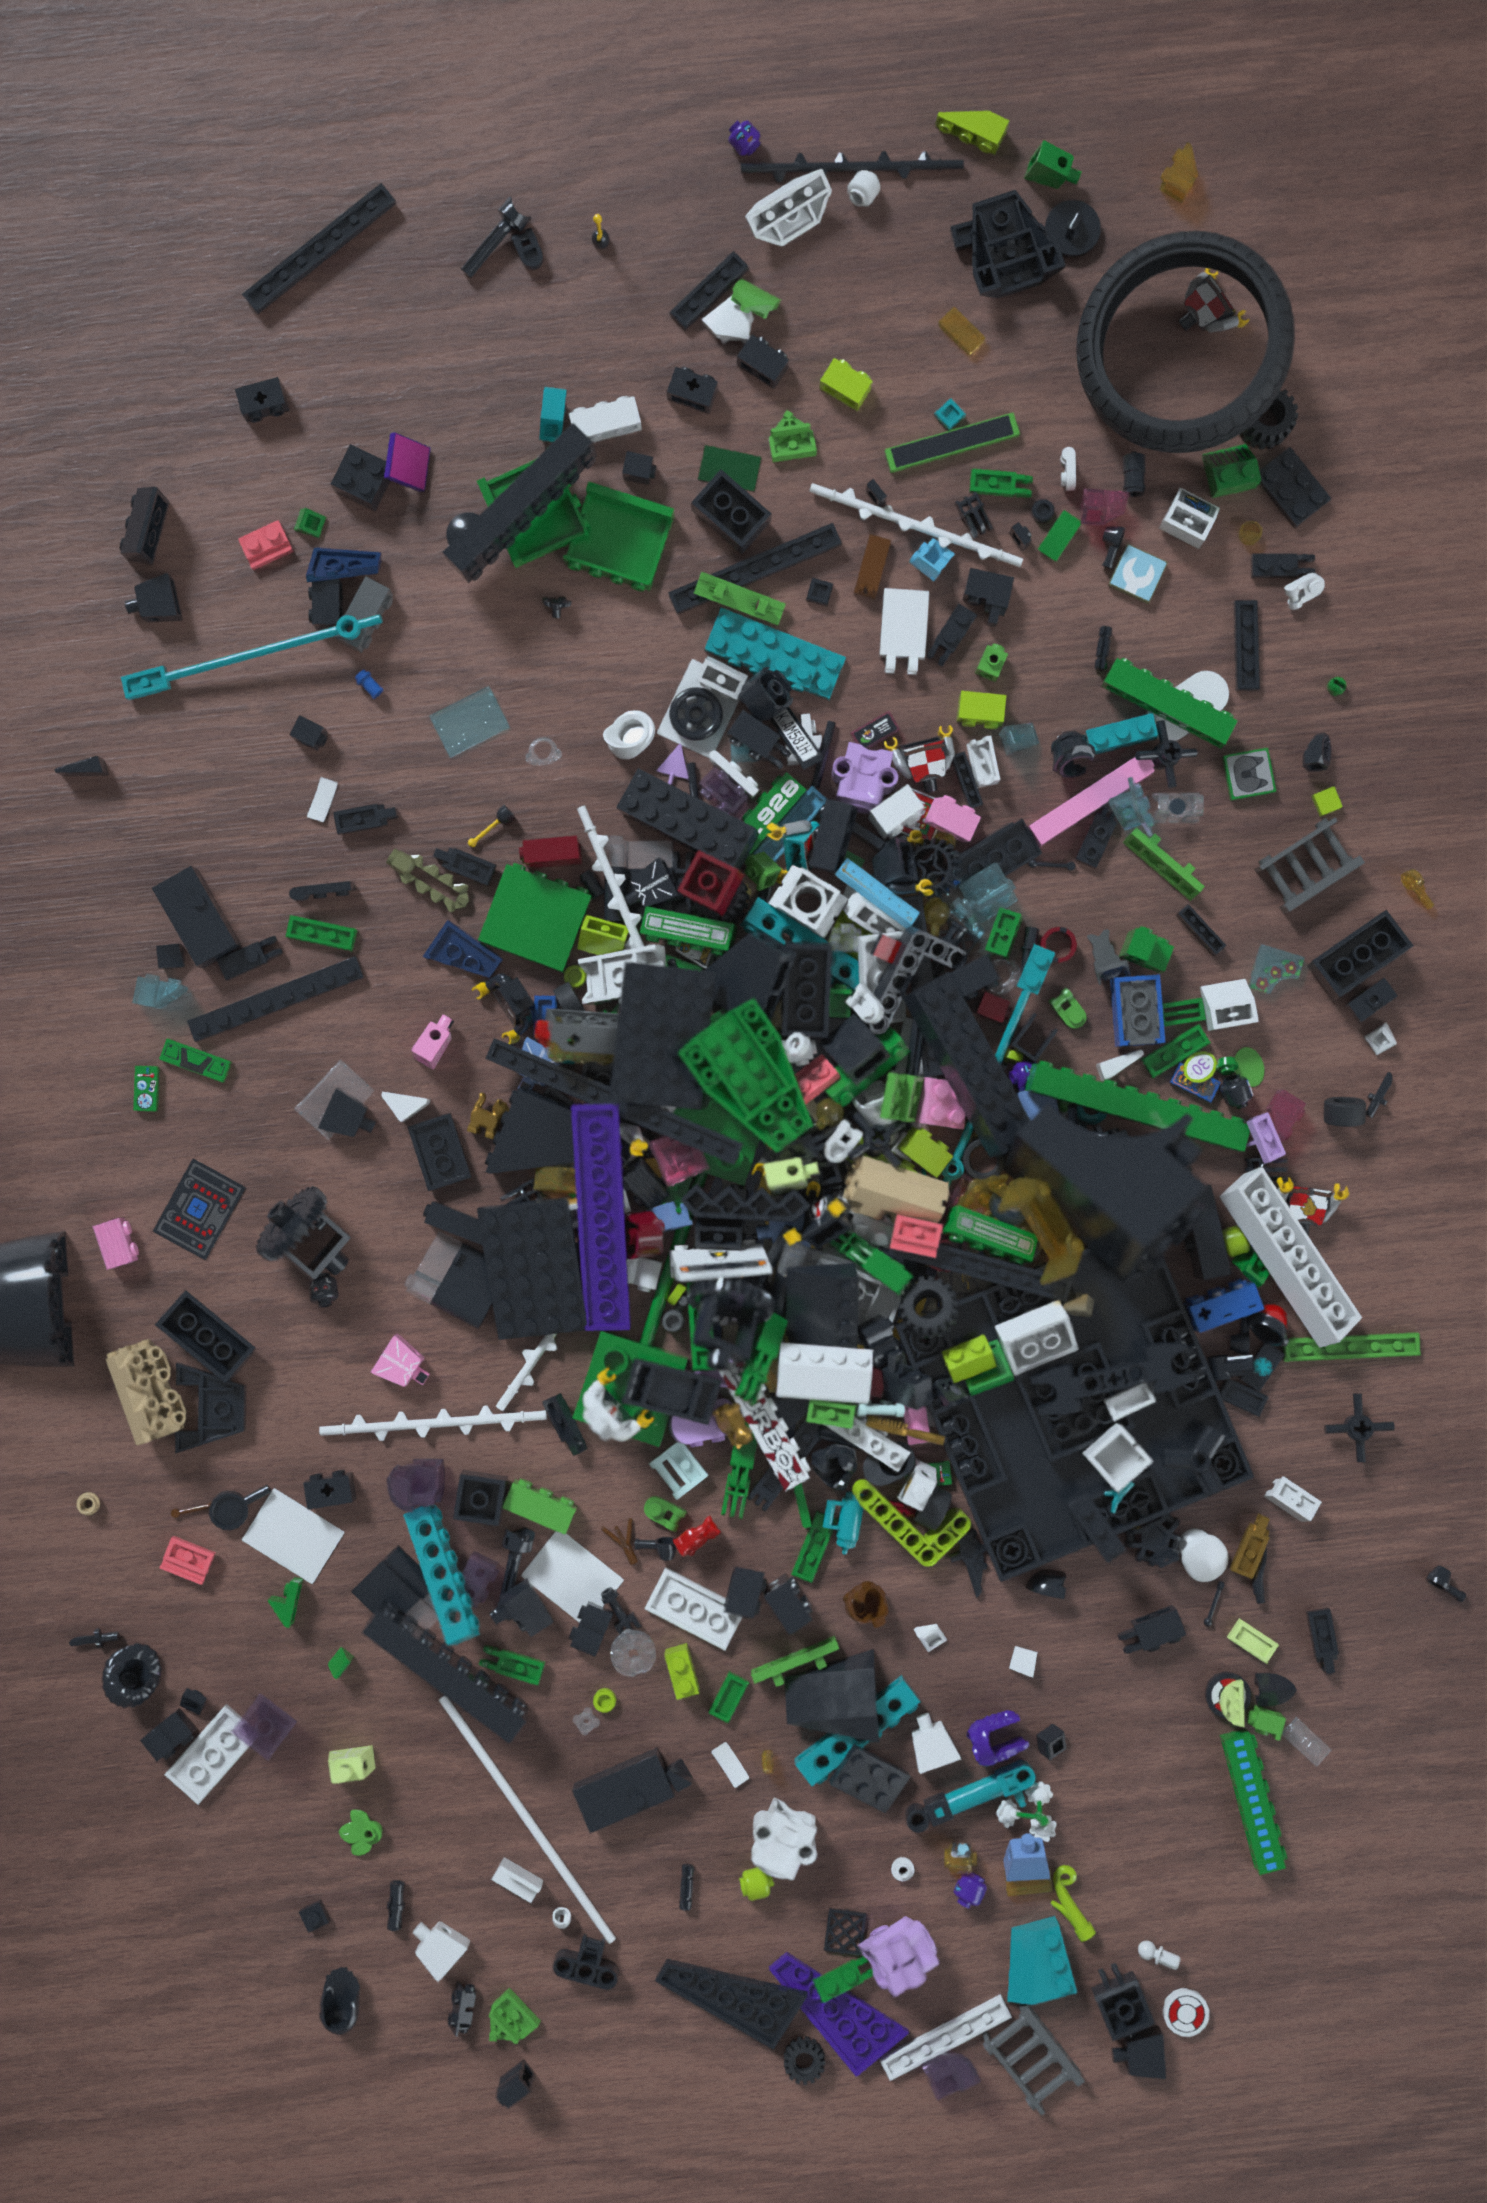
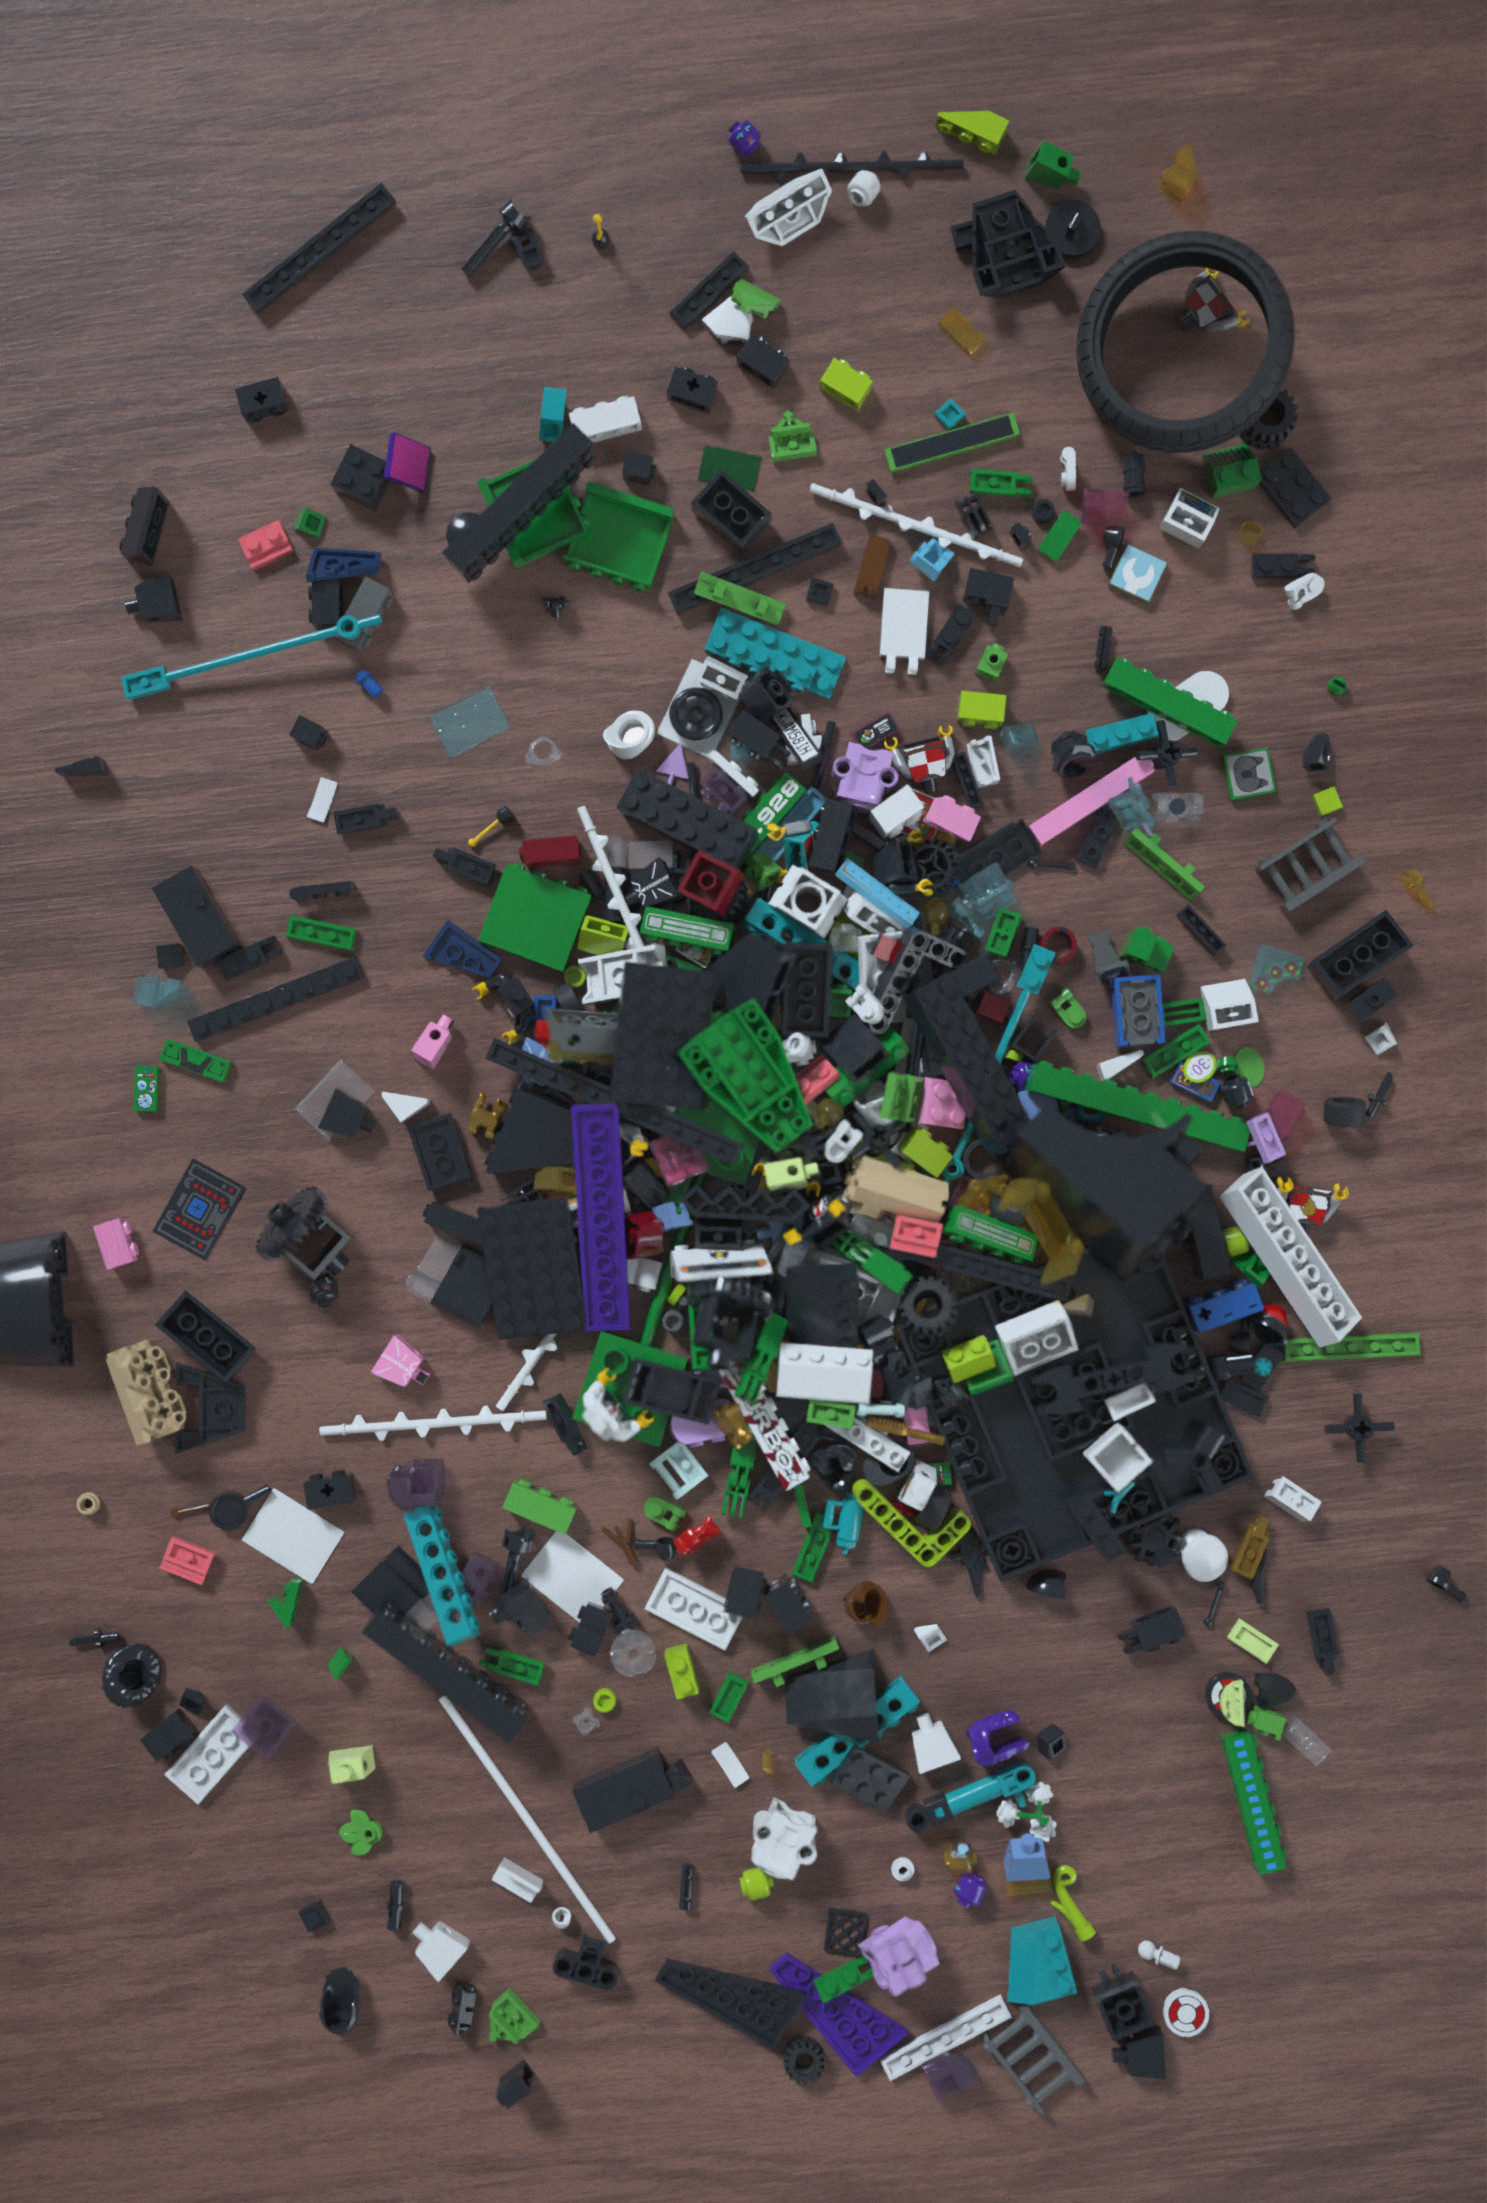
olive sword [386,848,469,913] -> none
black brick [453,1470,508,1526] -> none
white slope [1009,1646,1037,1677] -> none
black tile [1233,600,1260,691] -> none

